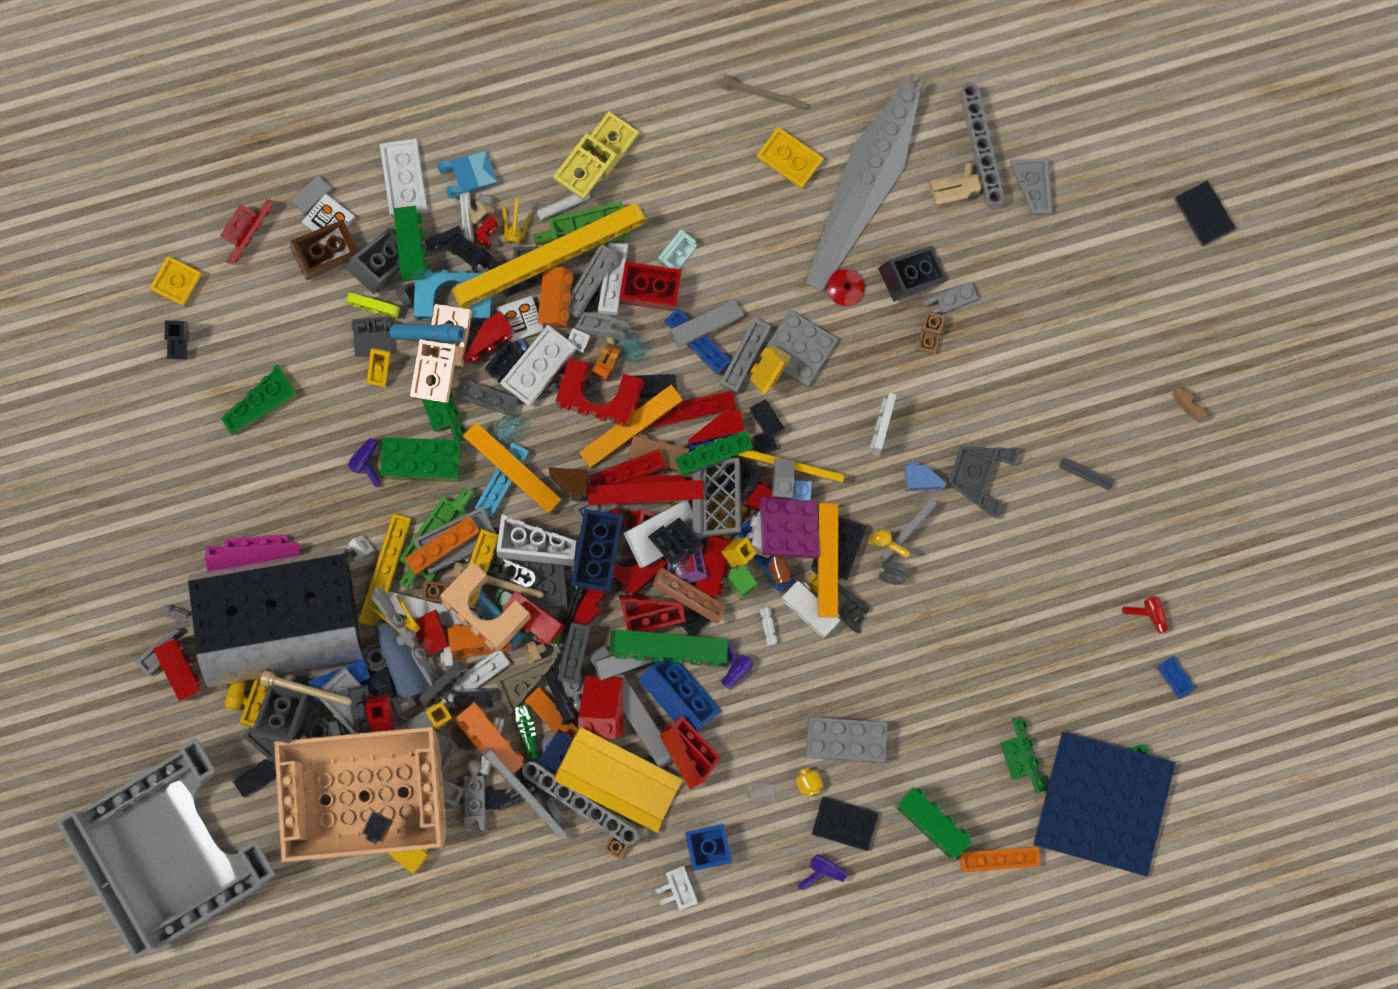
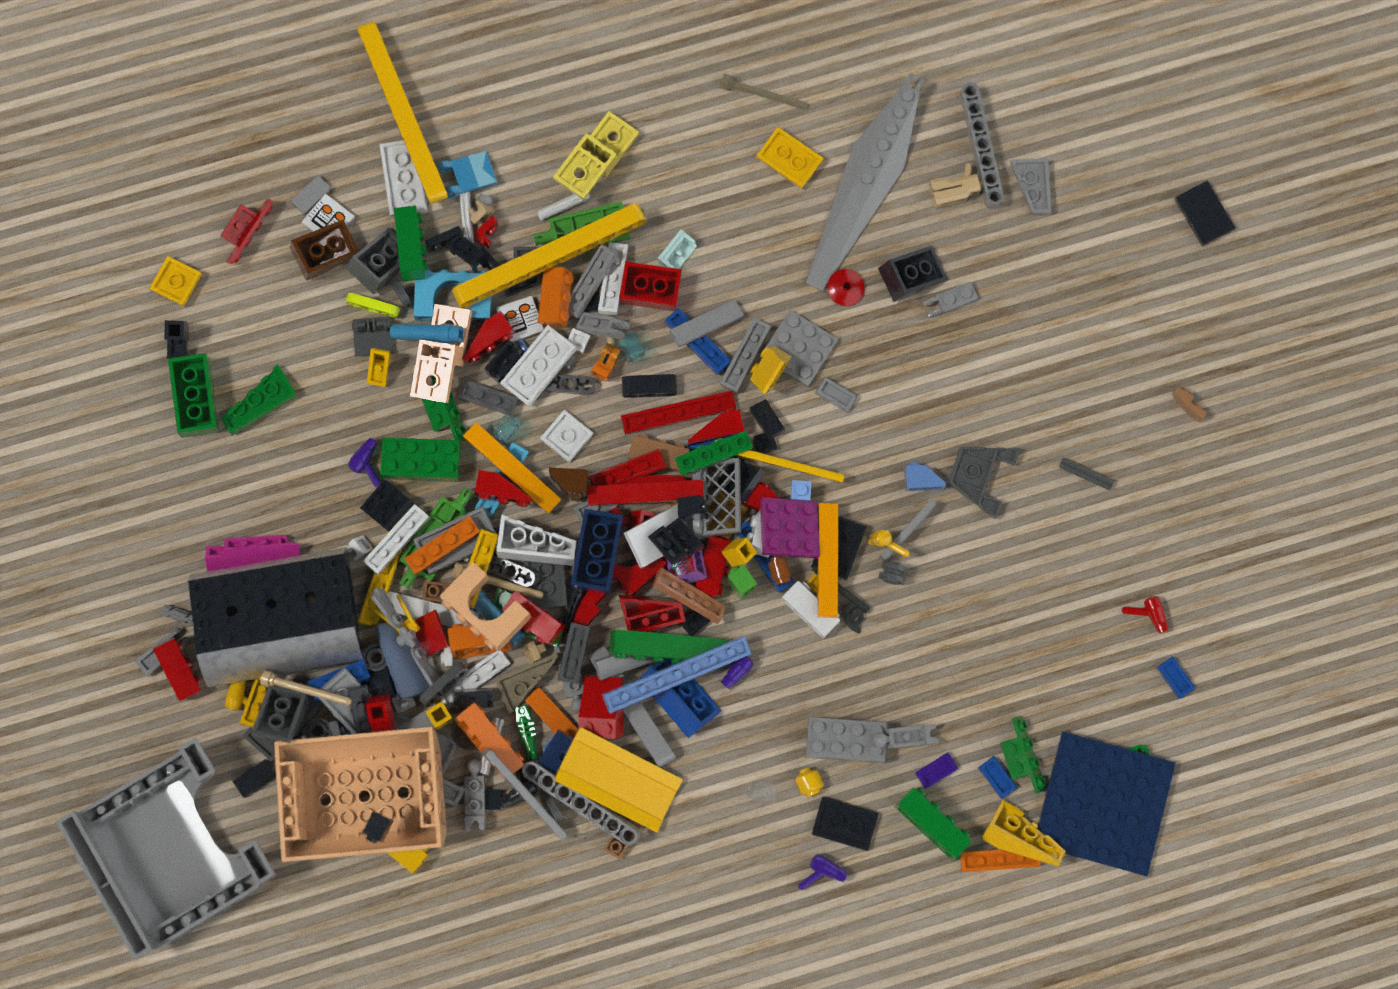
yellow plant [502,197,532,244] -> none
black pin [545,667,578,725] -> none
red arch [555,358,644,427] -> none
light orange tile [579,385,683,468] -> none
white hinge [655,866,698,911] -> none
red wedge [659,716,721,790] -> none
blue brick [685,824,732,872] -> none
white axle [760,607,777,645] -> none
light grey slope [771,459,794,499] -> none
white plate [869,393,896,457] -> none
medium nougat slope [916,312,945,355] -> none
none -> green brick [168,353,220,438]
none -> yellow beam [357,20,448,204]
none -> black slope [360,479,414,532]
none -> white plate [363,504,429,575]
none -> red slope [475,470,533,507]
none -> white tile [540,410,594,463]
none -> medium blue tile [602,636,751,713]
none -> black brick [677,495,708,522]
none -> light grey tile [815,377,858,413]
none -> light grey plate [872,724,939,749]
none -> dark purple tile [915,752,959,789]
none -> blue tile [978,756,1017,799]
none -> yellow wedge [981,800,1066,866]

